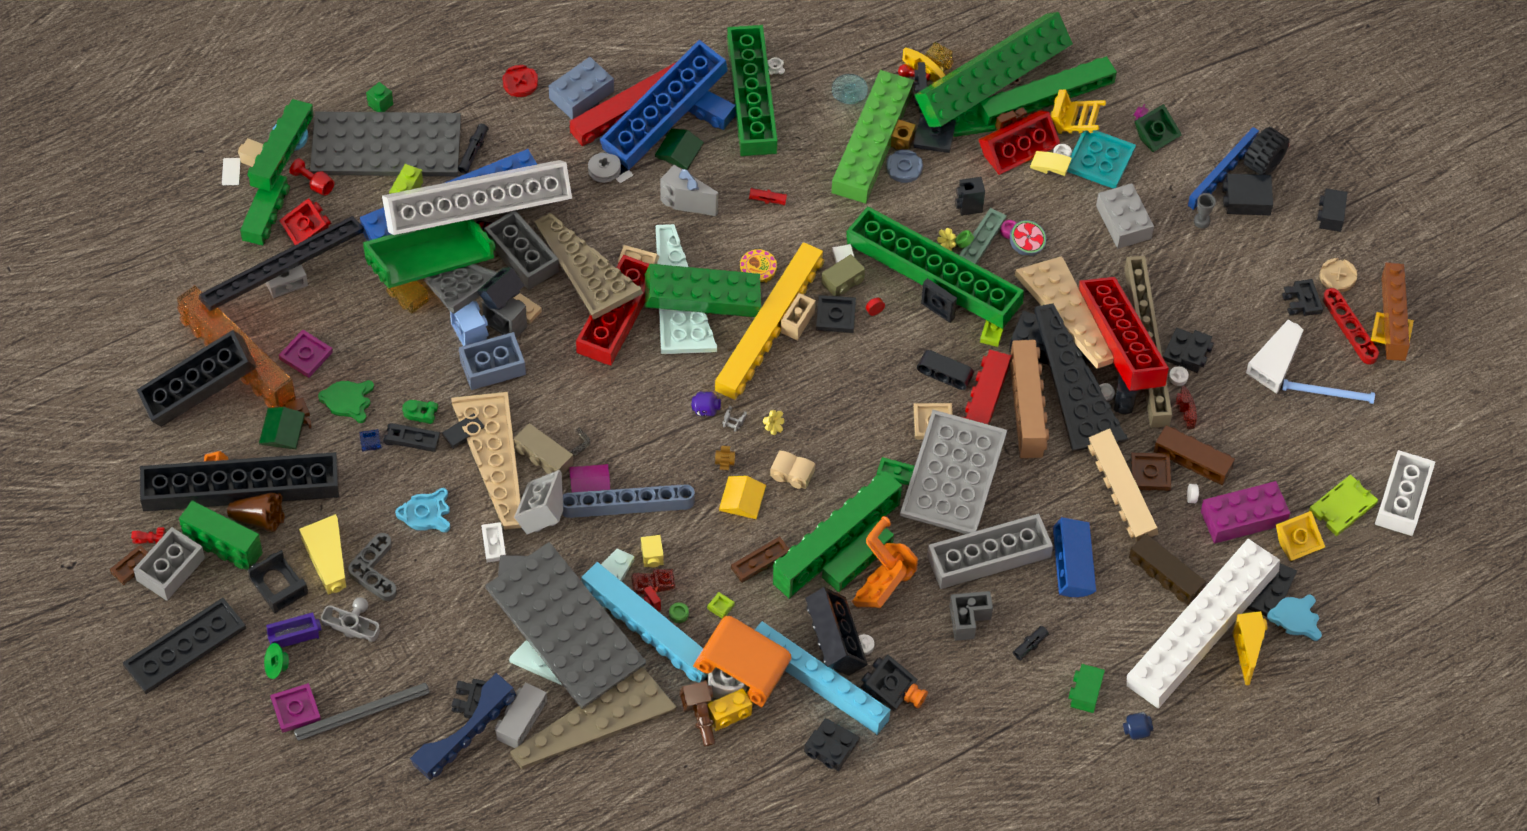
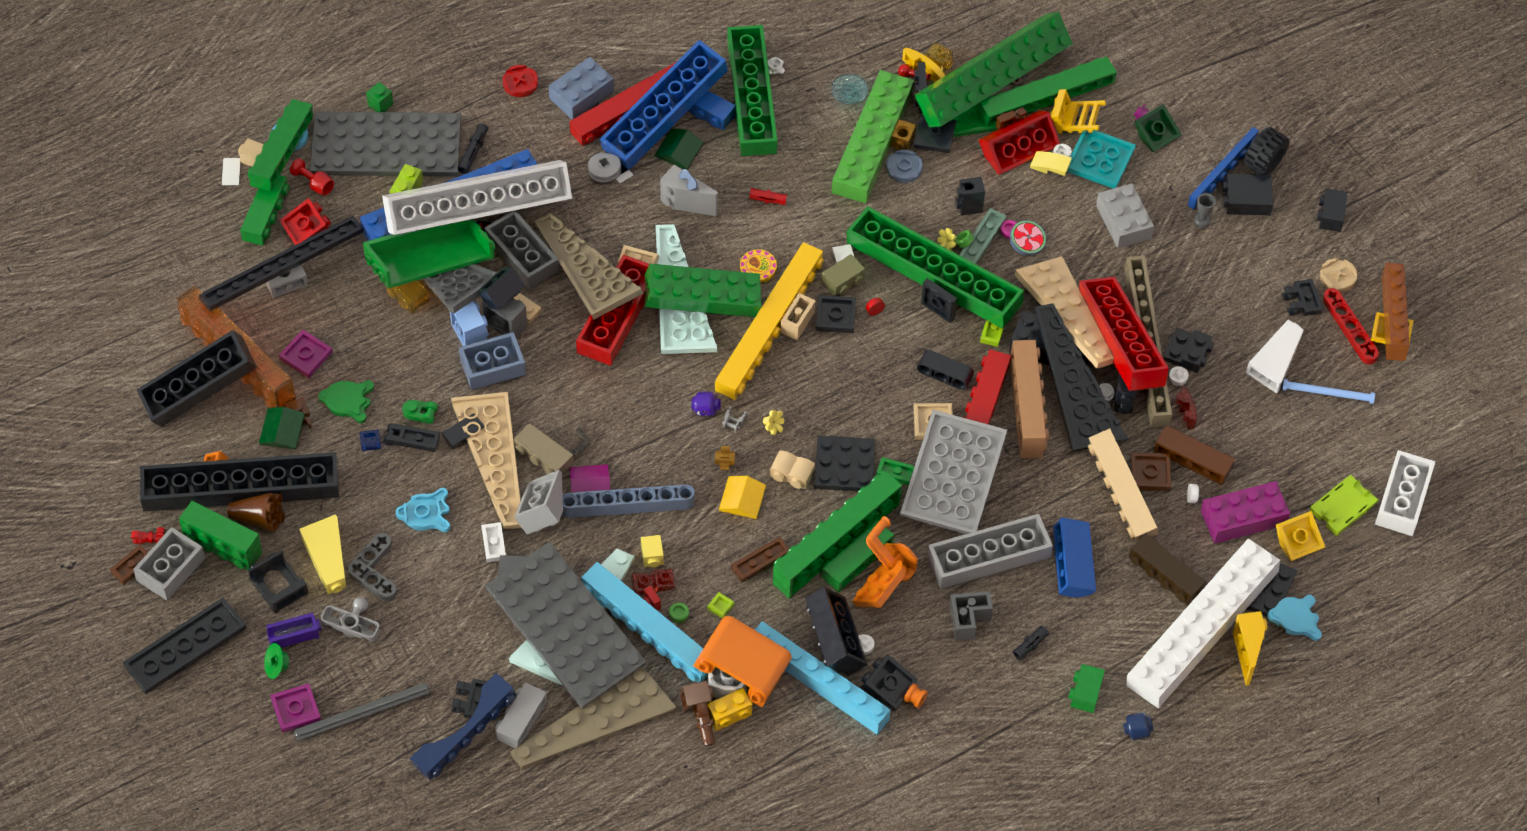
black plate [804,718,860,771] -> none
none -> black plate [814,435,875,491]

